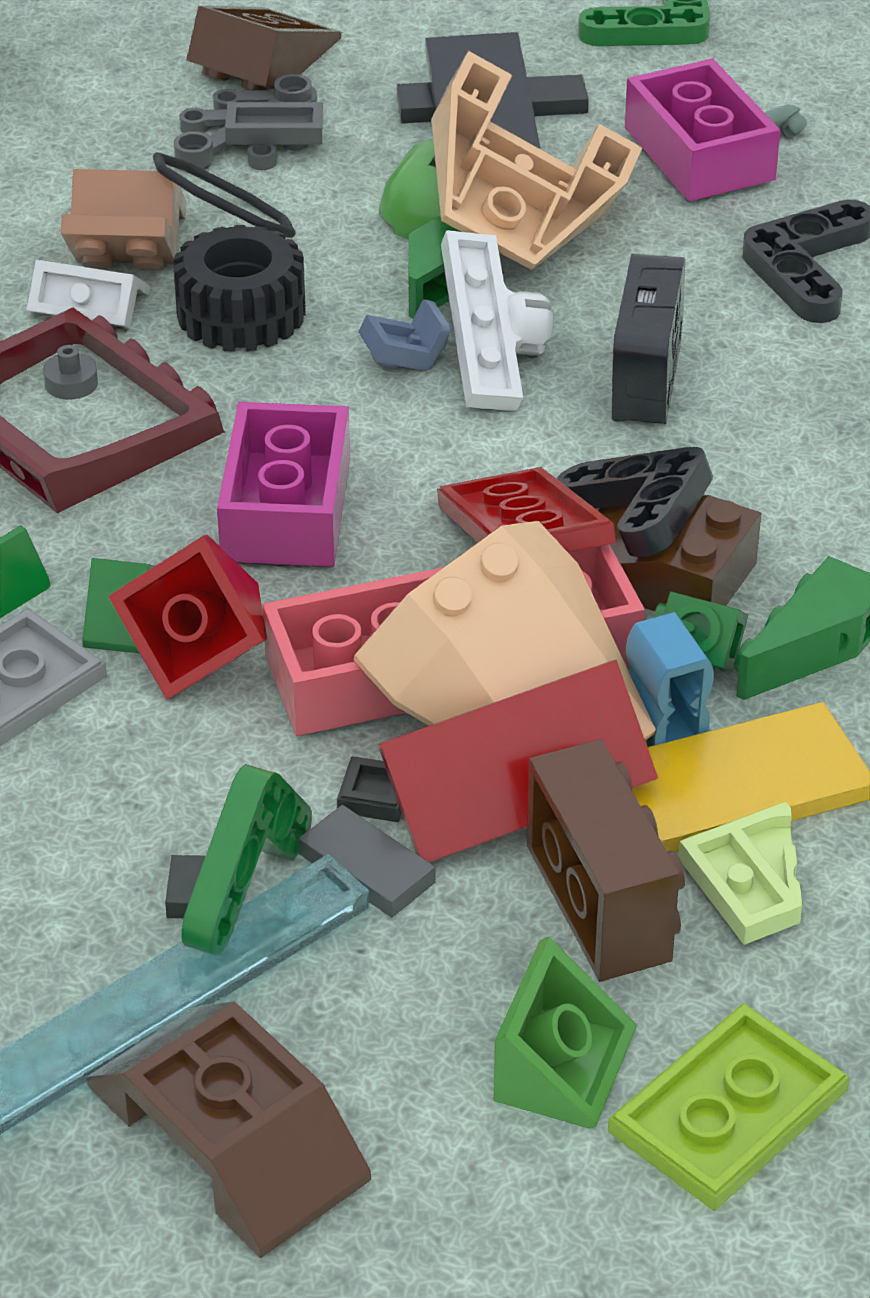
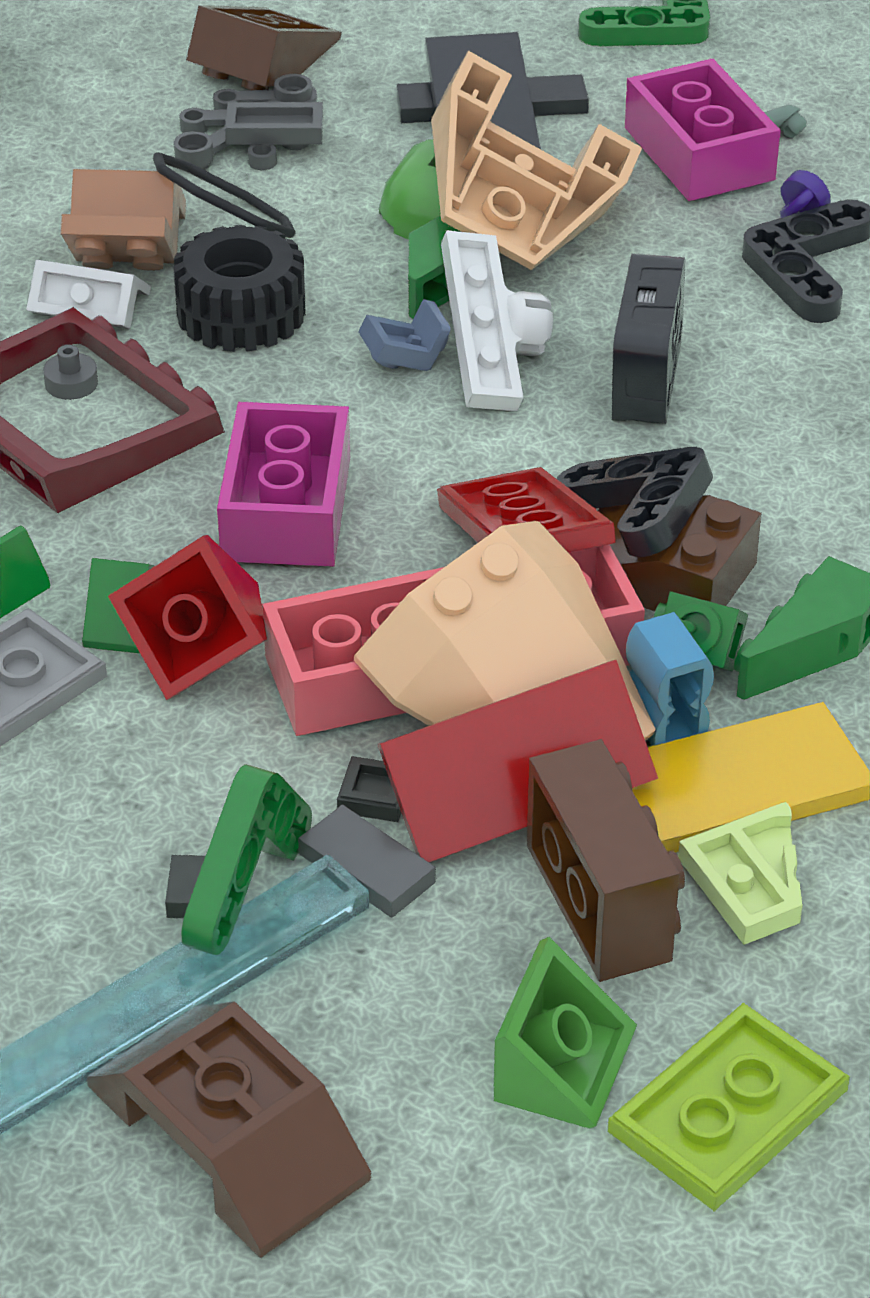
none -> dark purple tile [780,170,831,218]

